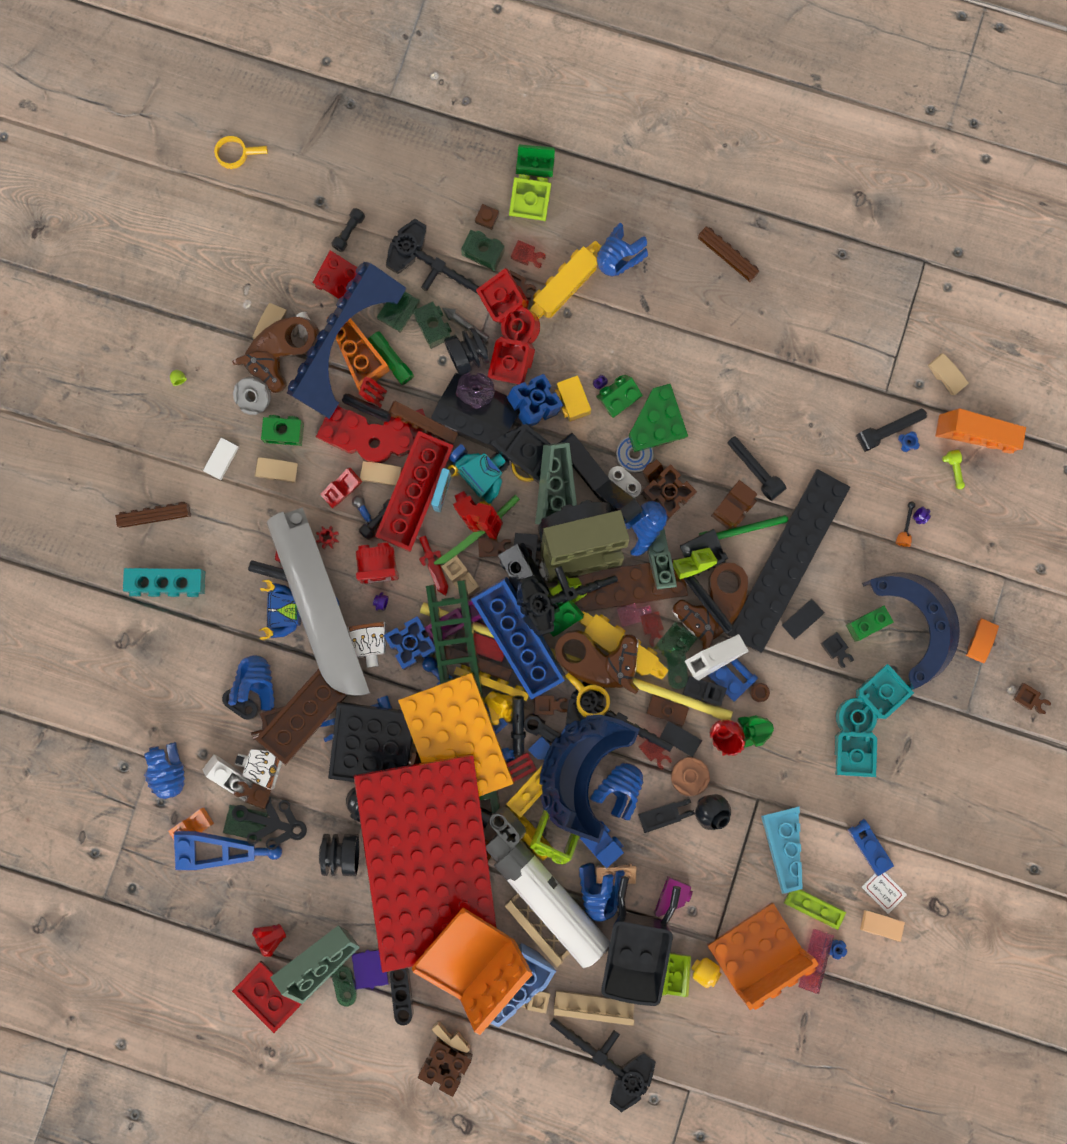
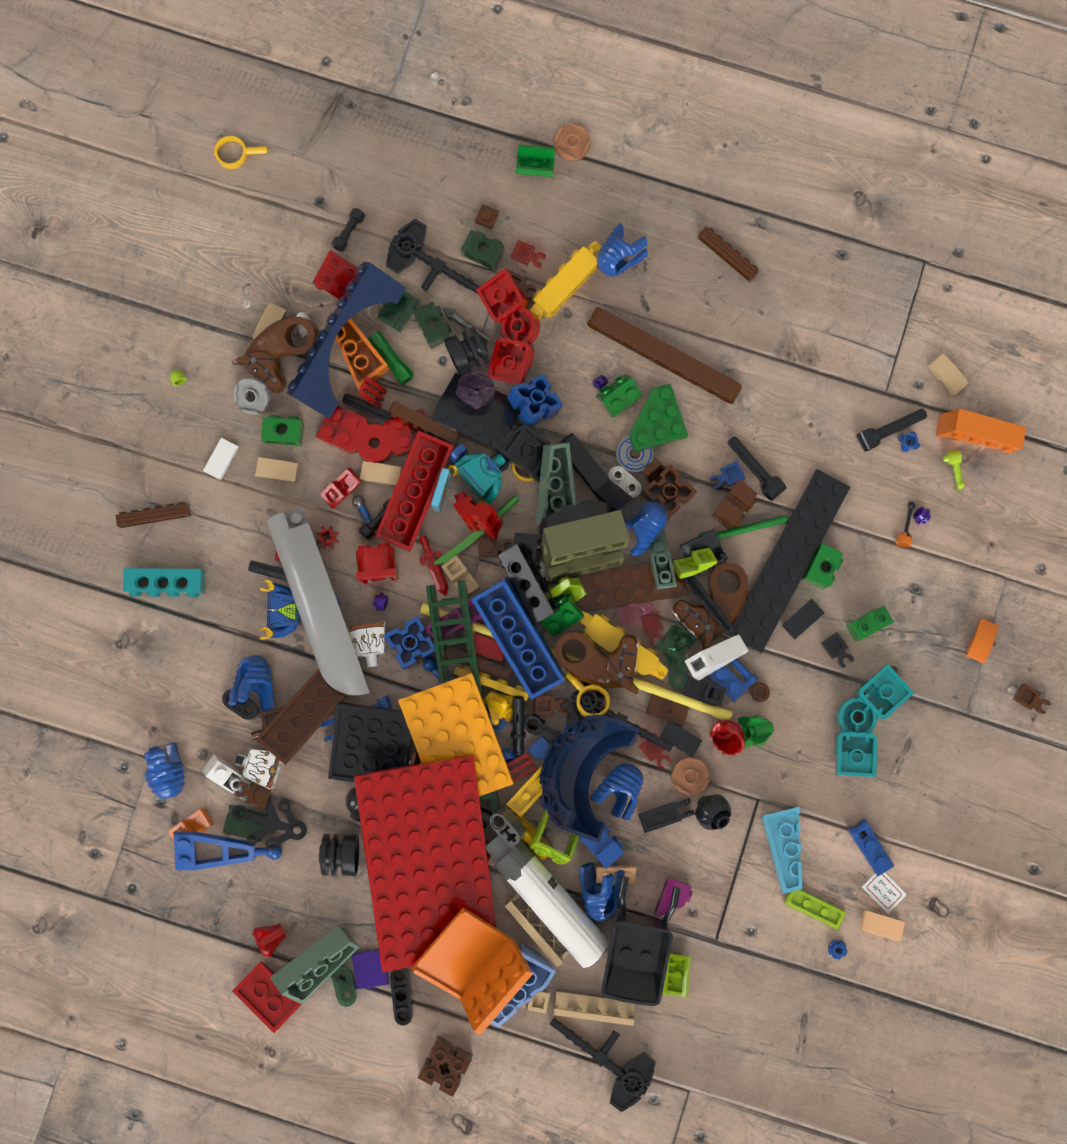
tan slope [432,1021,471,1053] -> none
lime plate [509,174,552,221] -> none
black bar [517,566,618,636] -> none
yellow brick [554,375,591,422] -> none
yellow head [691,957,722,988] -> none
orange bracket [707,903,819,1010] -> none
clear pink plate [798,929,834,994] -> none
dark blue windscreen [862,572,960,690] -> none
none -> nougat tile [554,123,591,161]
none -> reddish brown beam [587,307,742,404]
none -> blue plate [710,461,746,490]
none -> green brick [802,543,843,589]

